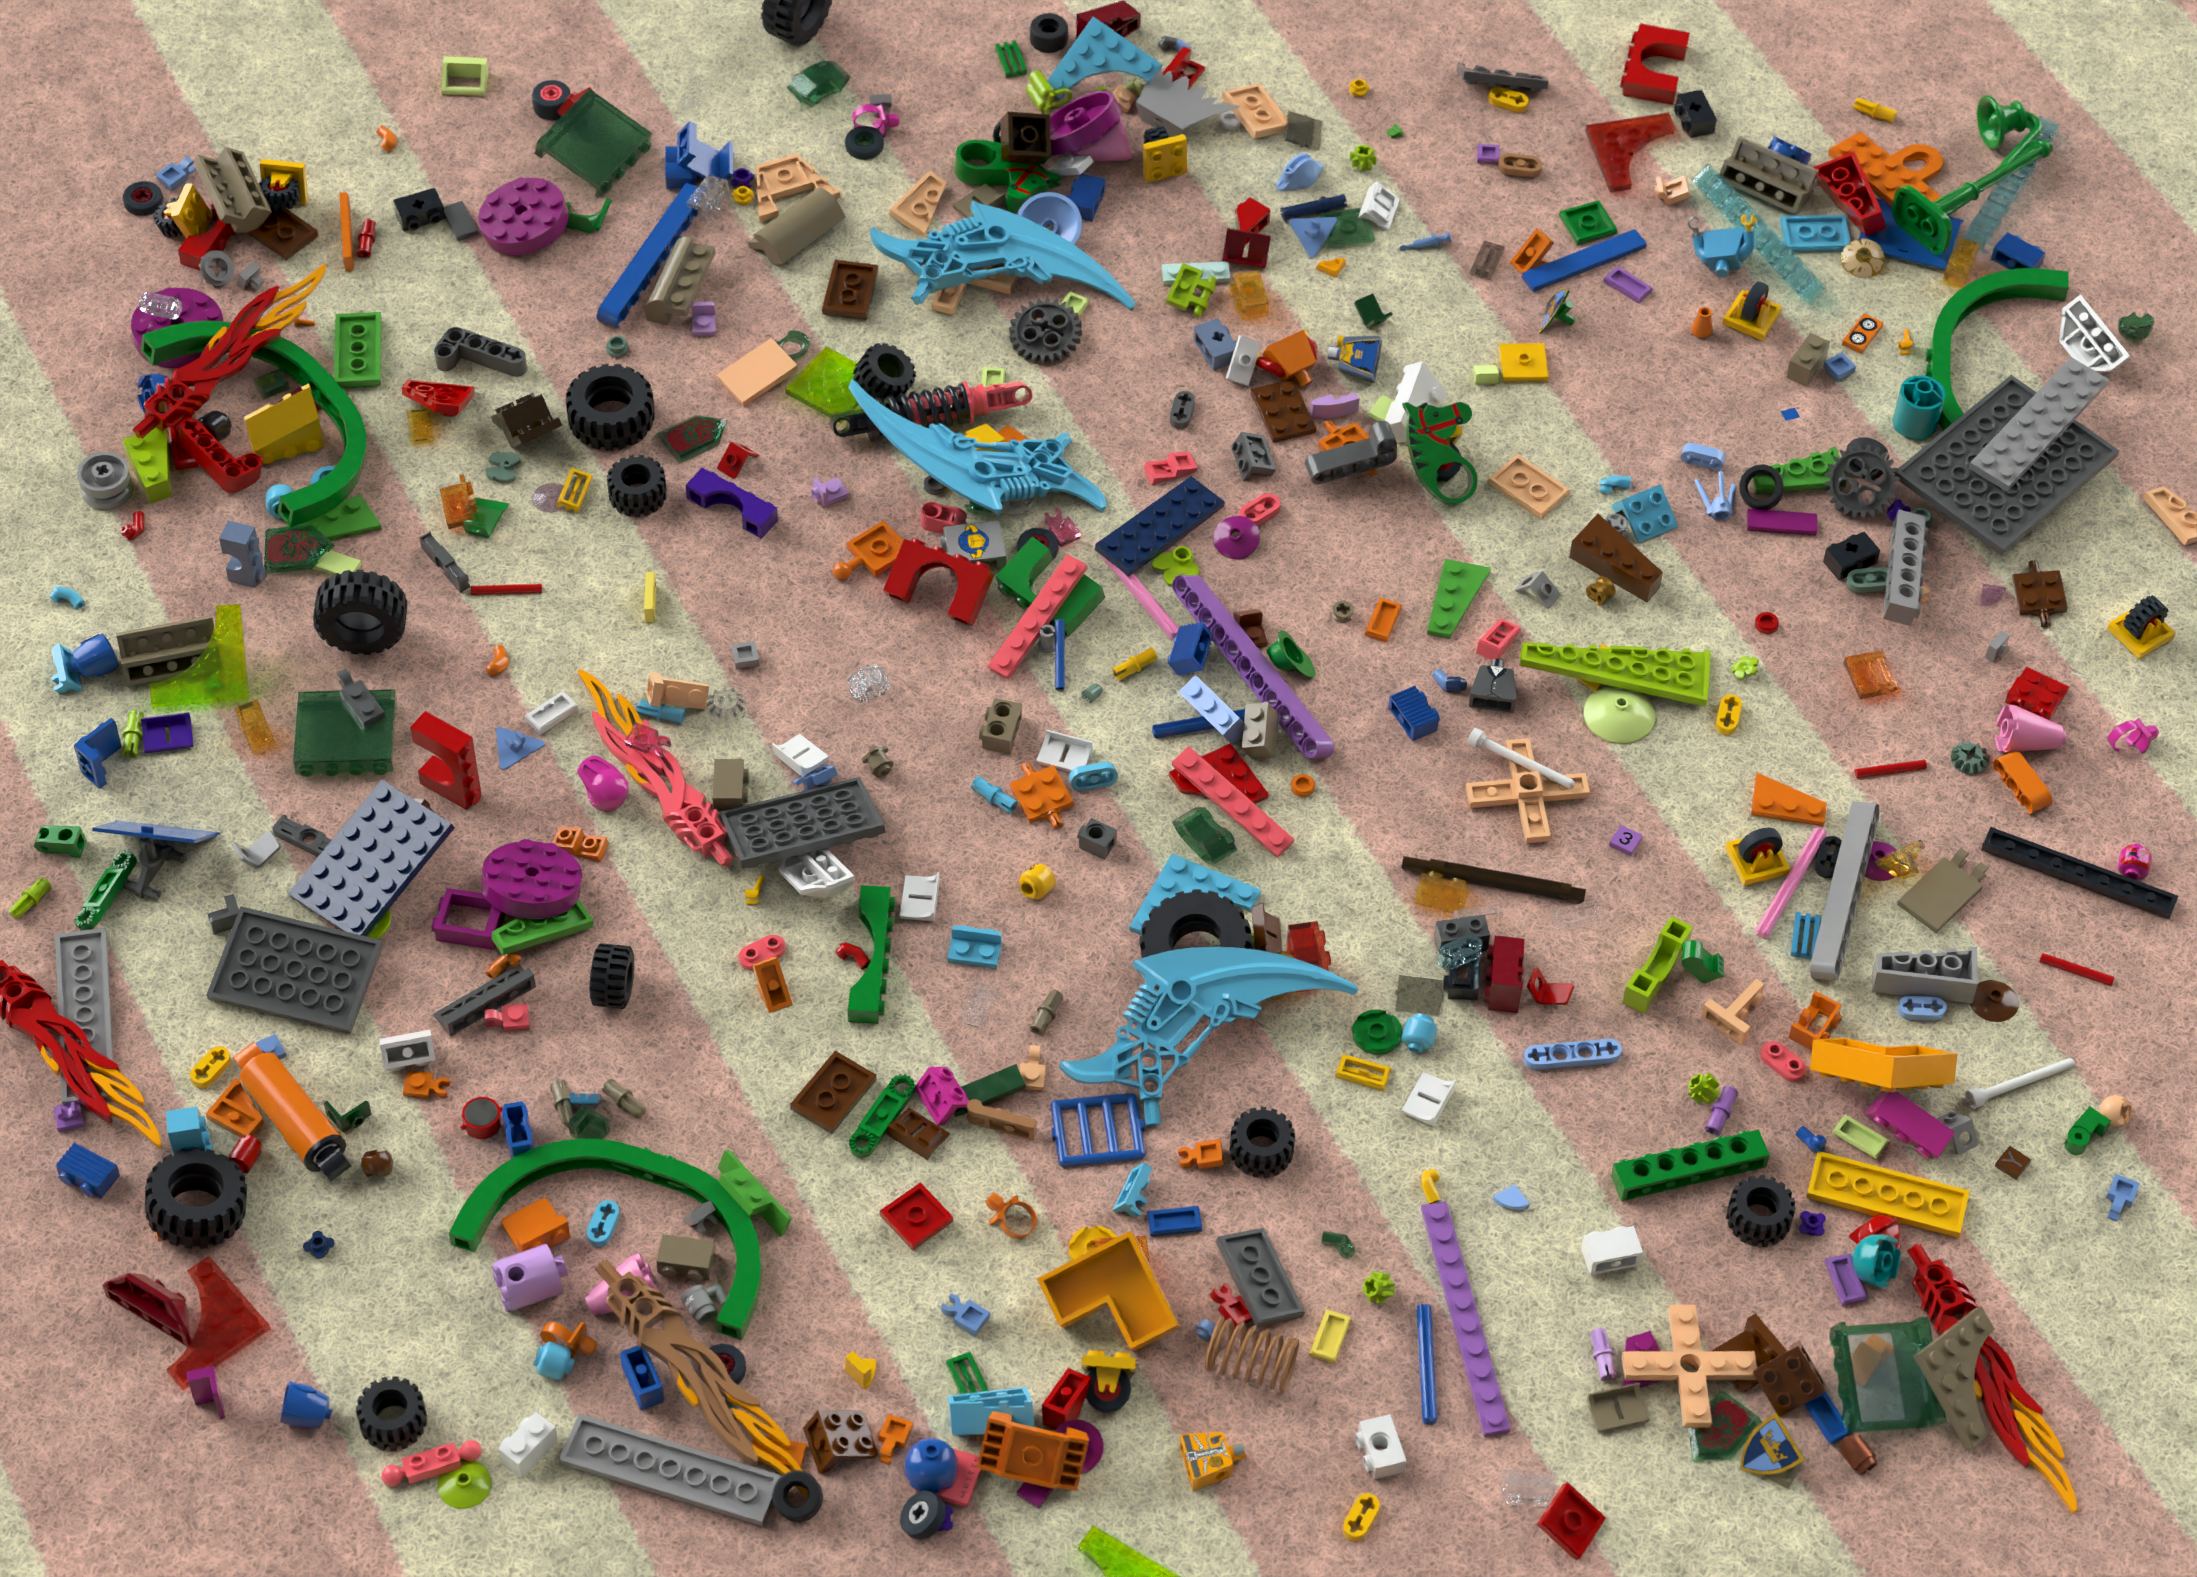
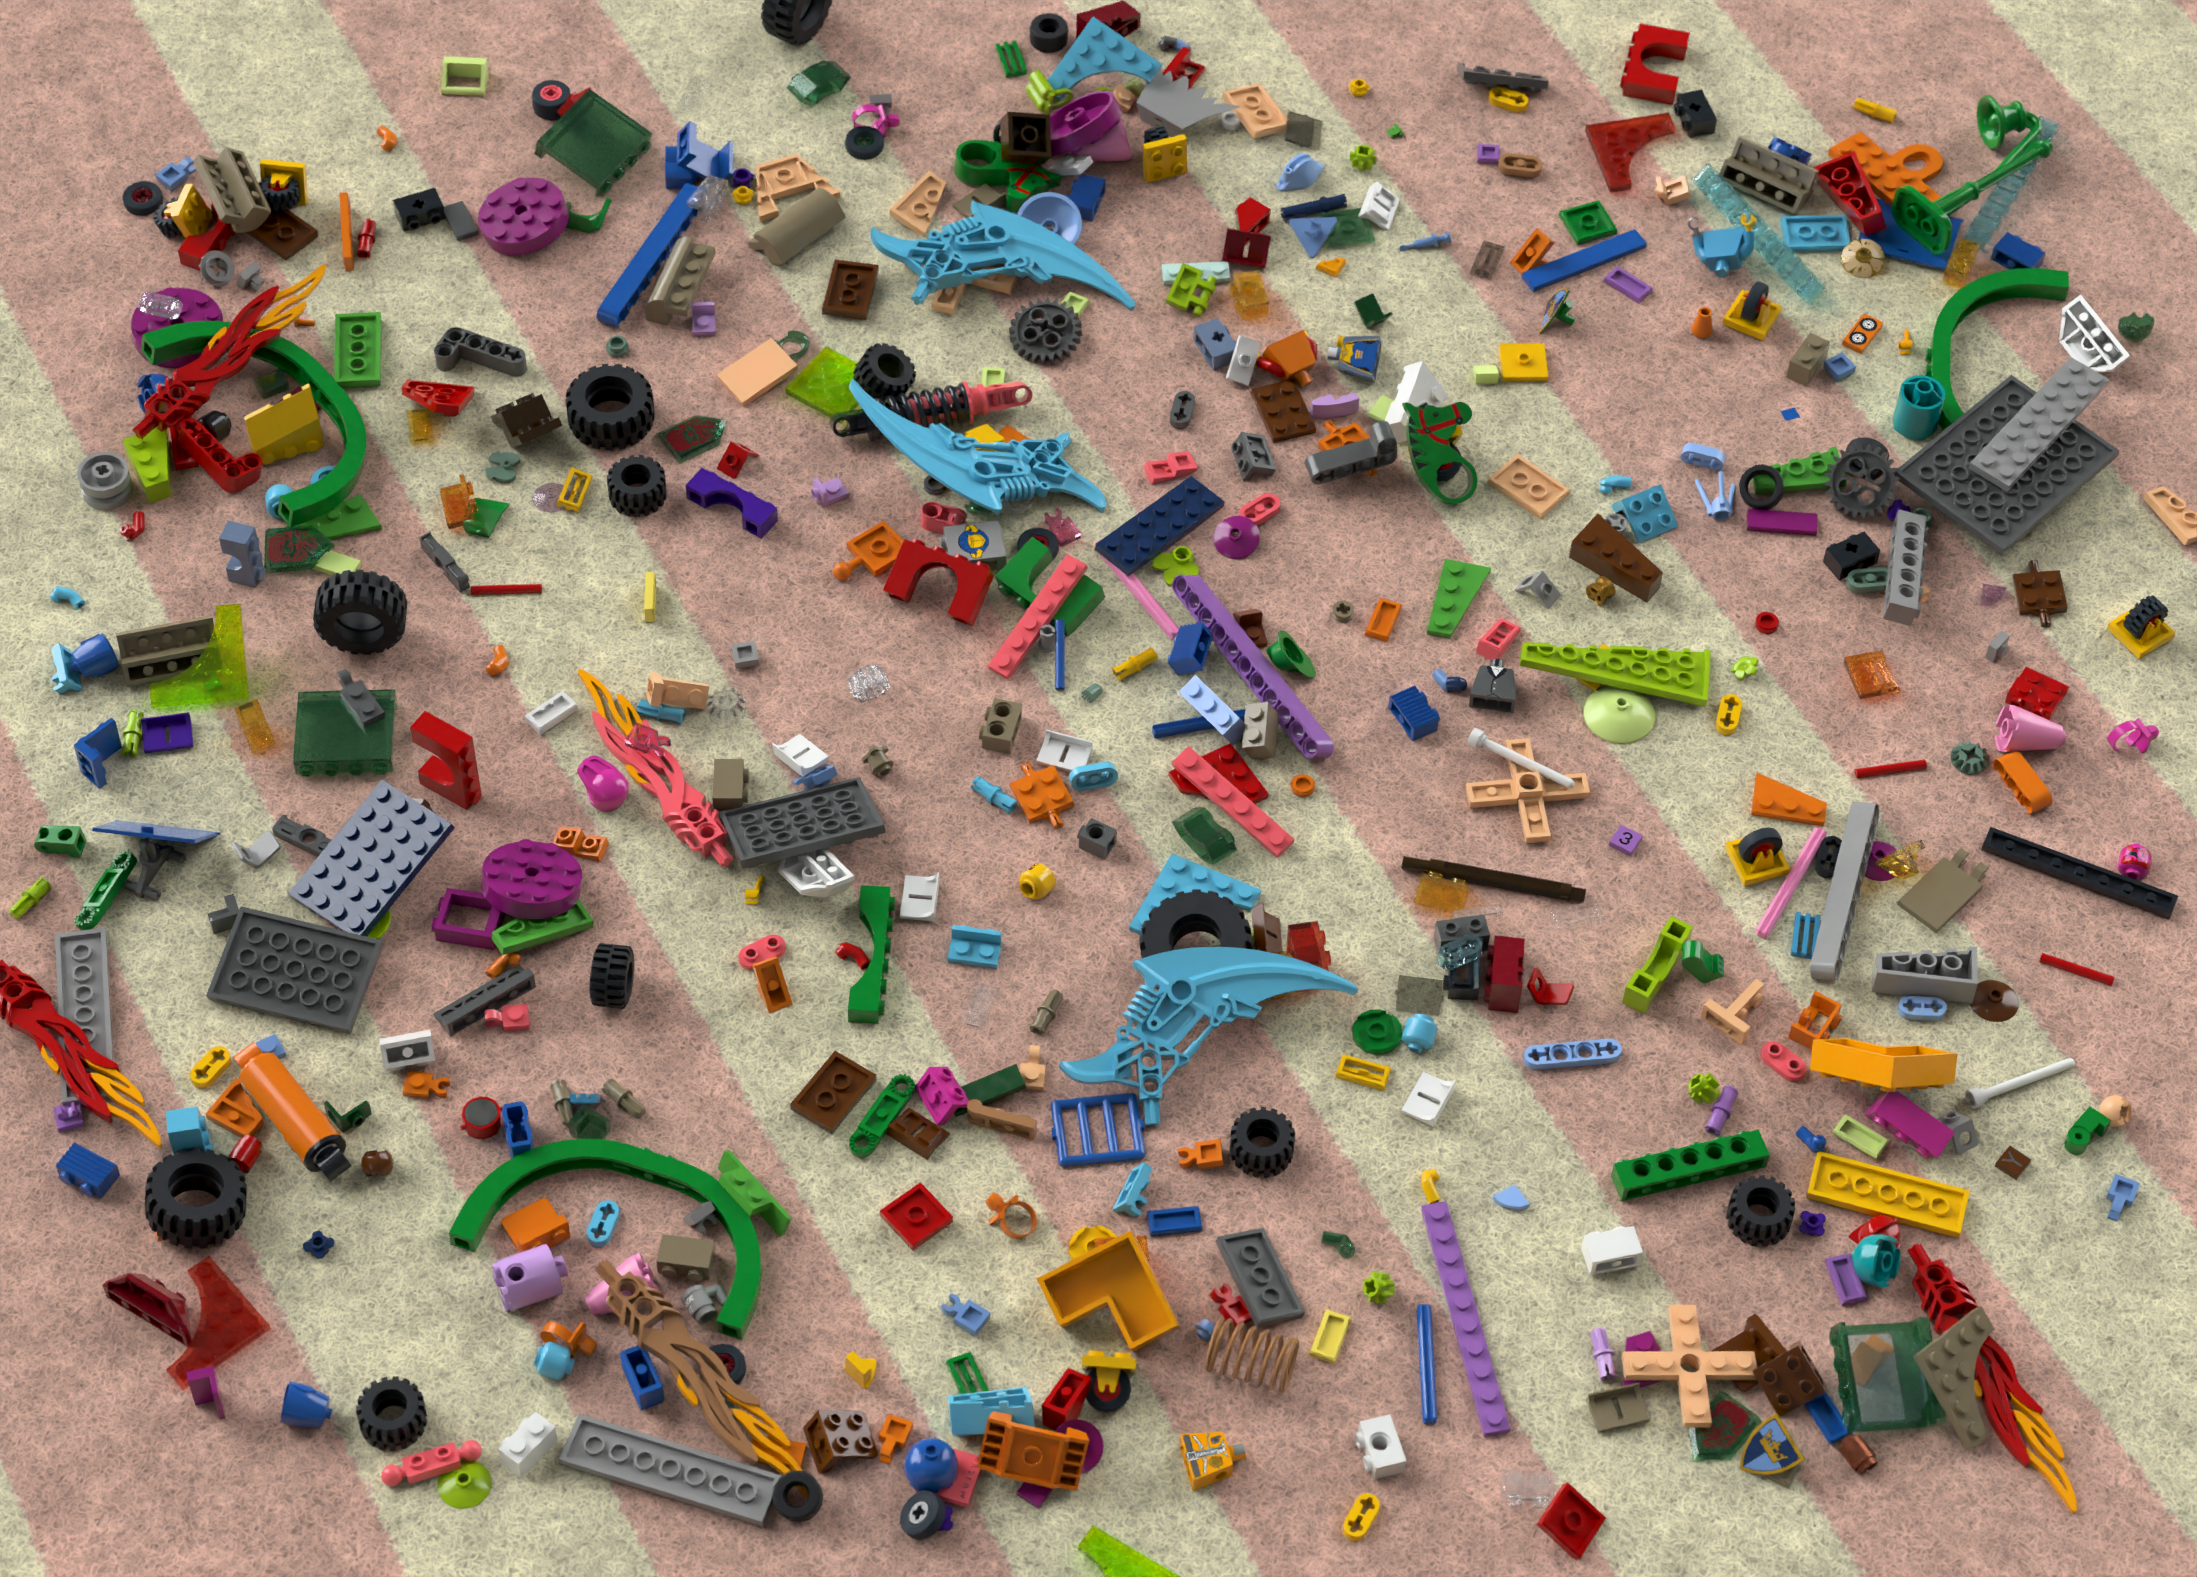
medium blue piece [496,727,545,770] -> none

